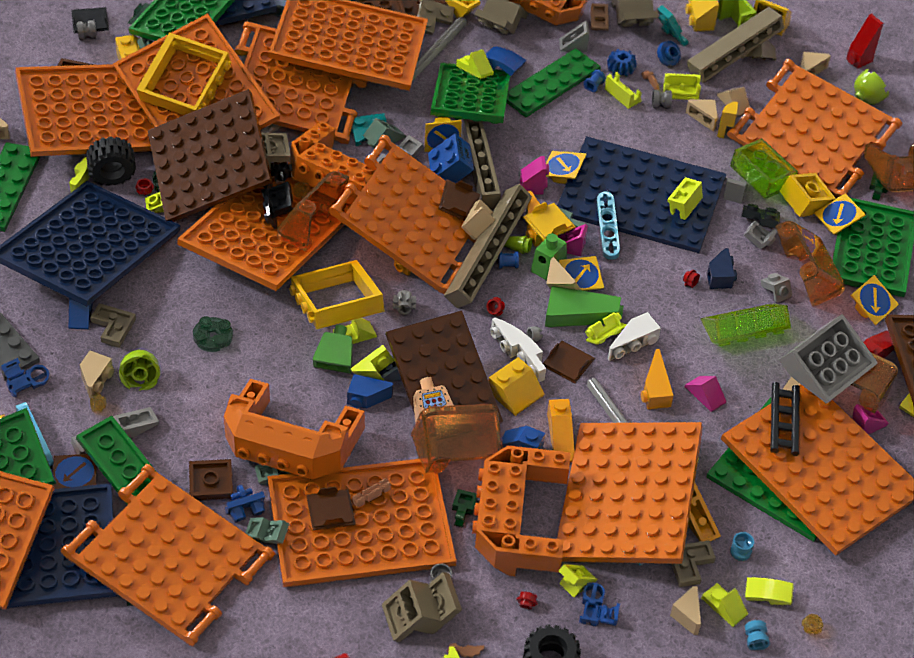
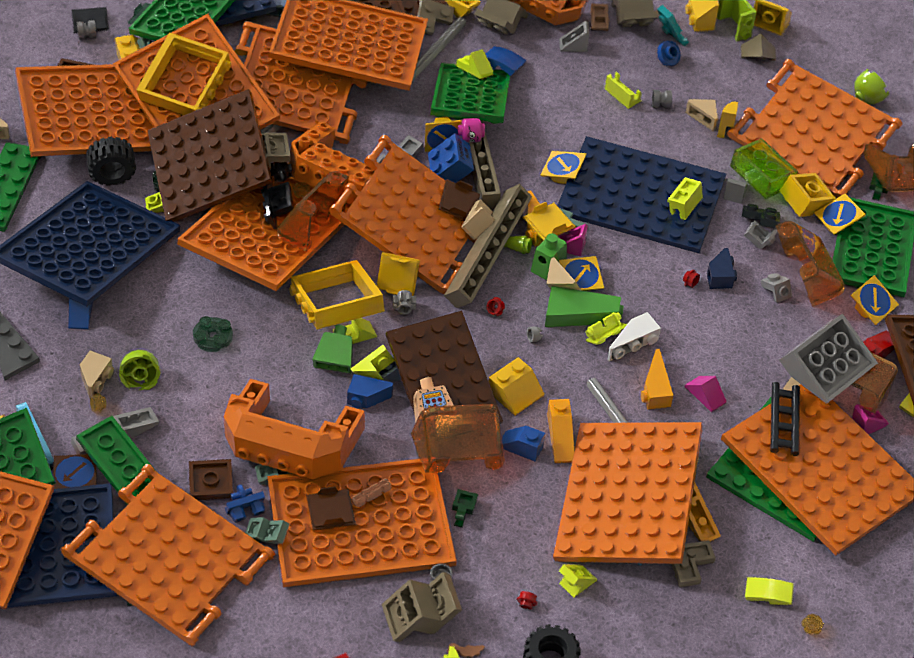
blue piece [0,358,49,397] -> none
neon yellow slope [69,157,90,192] -> none
dark tan plate [91,303,136,348] -> none
red plate [135,178,154,195] -> none
teal wing [351,113,387,146] -> none
sand green slope [363,118,406,149] -> none
orange wedge [472,445,571,576] -> none
white slope [490,318,546,382] -> none
blue bush [498,251,519,269] -> none
green plate [506,48,601,118] -> none
dark pink slope [520,156,549,195] -> none
reddish brown piece [543,341,595,384] -> none
blue piece [579,582,620,626] -> none
blue bush [584,70,606,93] -> none
medium azure beam [597,191,620,260] -> none
blue gear [607,49,637,77] -> none
nougat piece [641,71,660,91] -> none
neon yellow hinge [663,73,701,100] -> none
tan slope [670,586,701,635] -> none
dark tan brick [687,7,784,83] -> none
clear neon green slope [701,303,791,346] -> none
neon yellow slope [701,583,748,627] -> none
tan slope [717,87,750,117] -> none
dark azure wheel [730,532,755,561] -> none
dark azure wheel [745,620,770,650] -> none
tan slope [801,52,831,75] -> none
red slope [846,13,884,69] -> none
none -> yellow piece [377,252,420,296]
none -> dark pink head [458,118,485,143]

